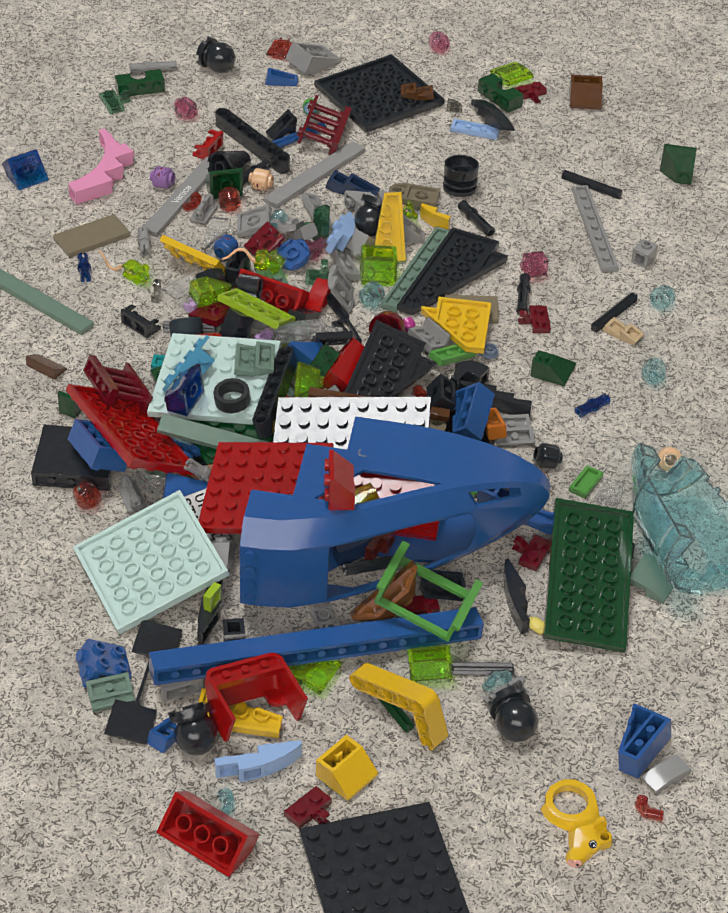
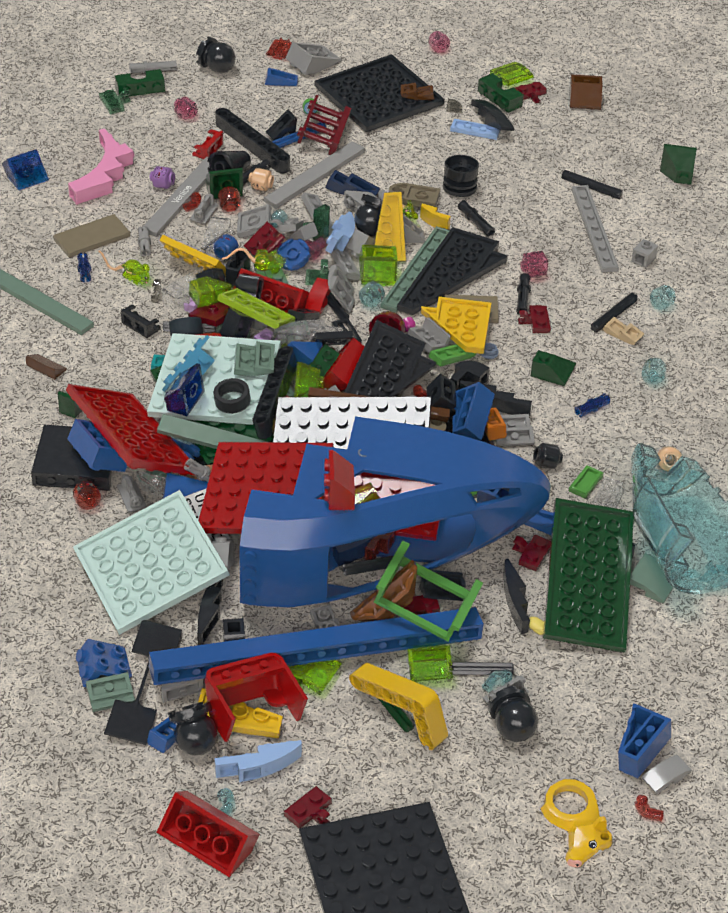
dark red fence [83,354,153,413] -> none
lime tile [203,582,221,612] -> none
yellow slope [316,734,378,801] -> none

